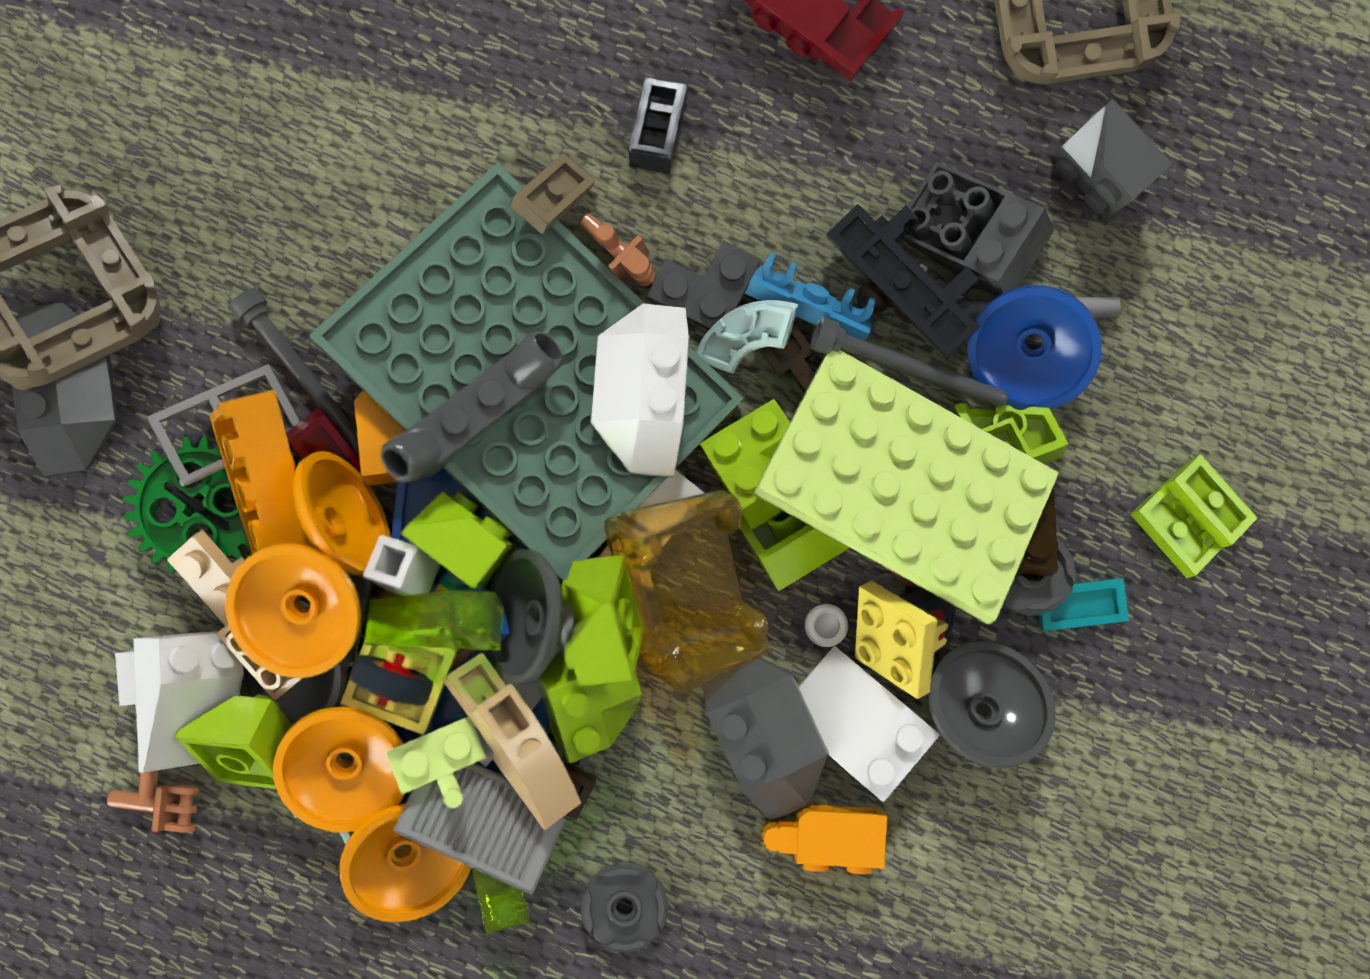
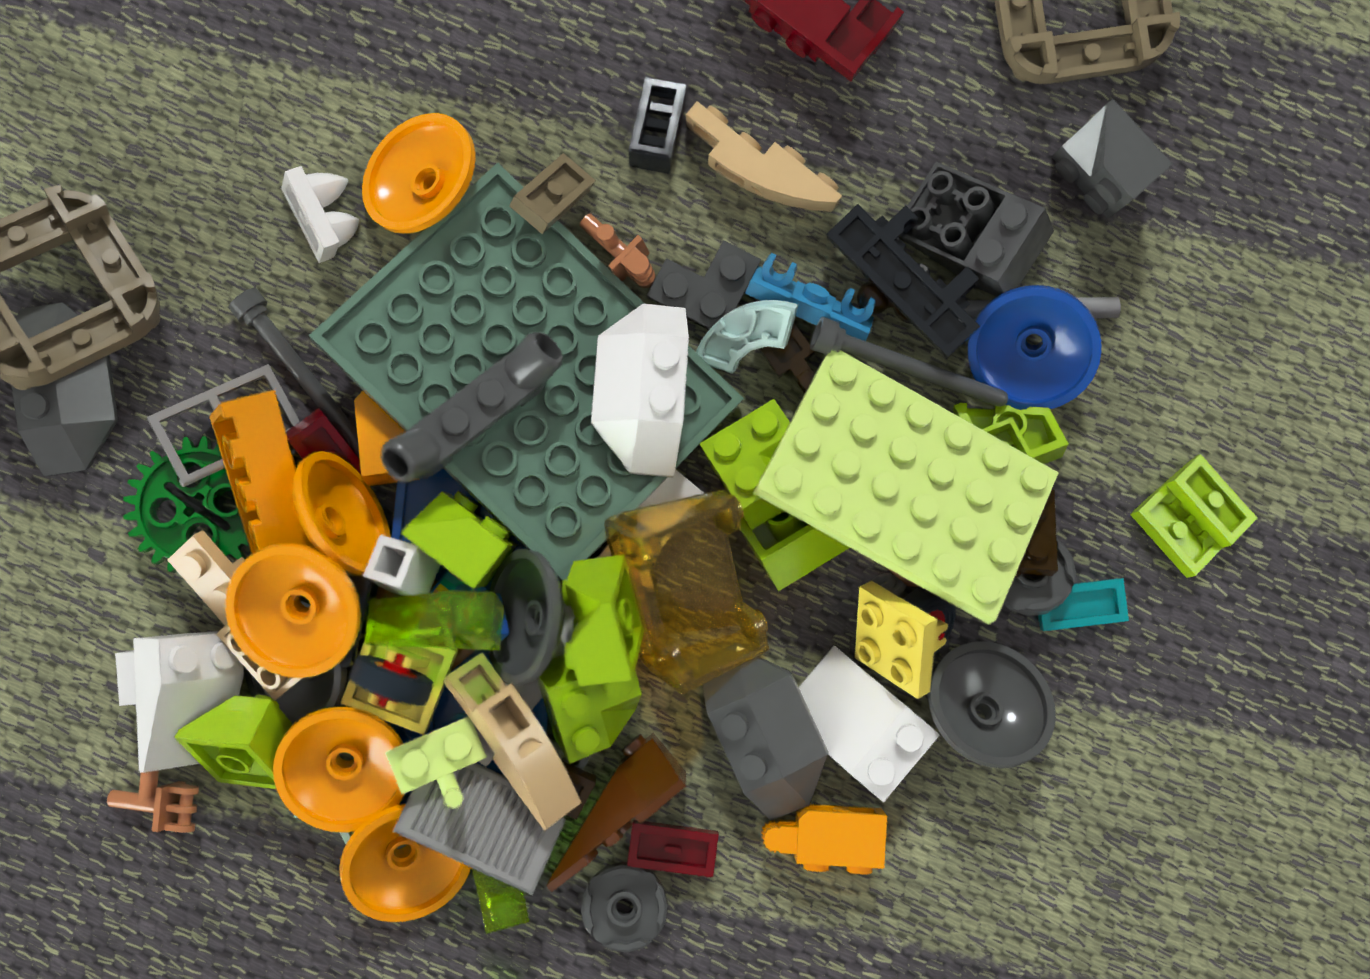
white tile [804,603,848,647] -> none
none -> white tile [281,166,360,263]
none -> light orange dish [362,113,475,234]
none -> reddish brown wedge [546,733,686,893]
none -> dark red plate [627,820,719,878]
none -> tan slope [686,101,842,212]

